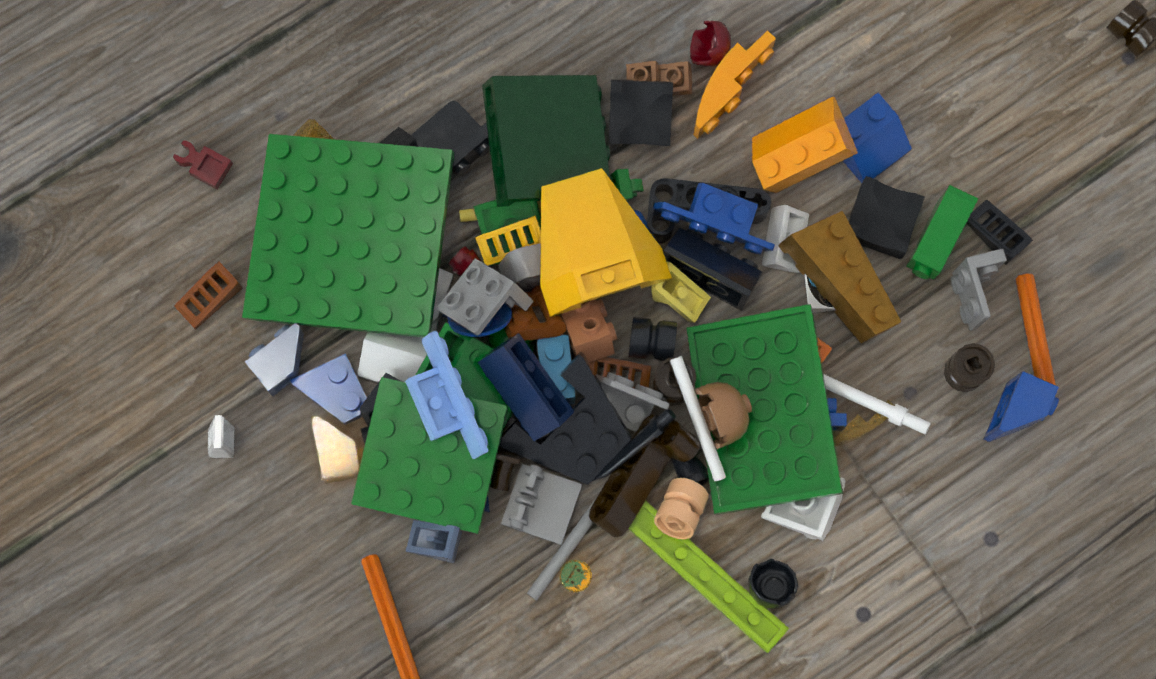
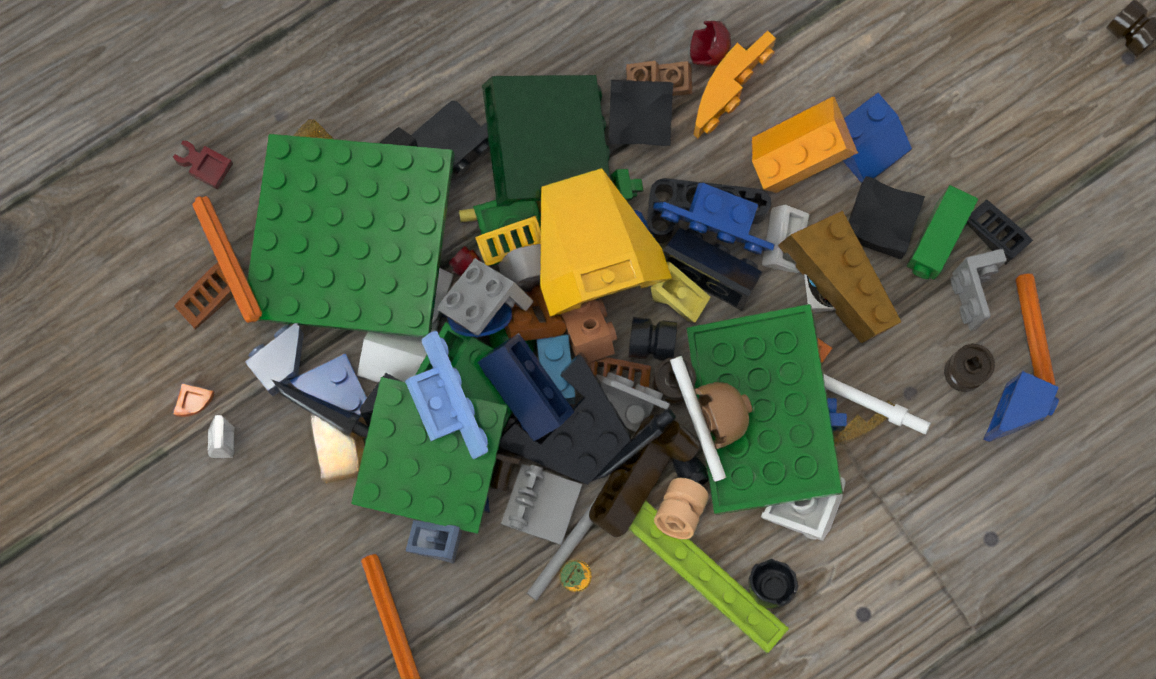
none -> tile [173,384,215,417]
none -> orange axle [192,196,262,323]
none -> black bar [271,379,369,439]

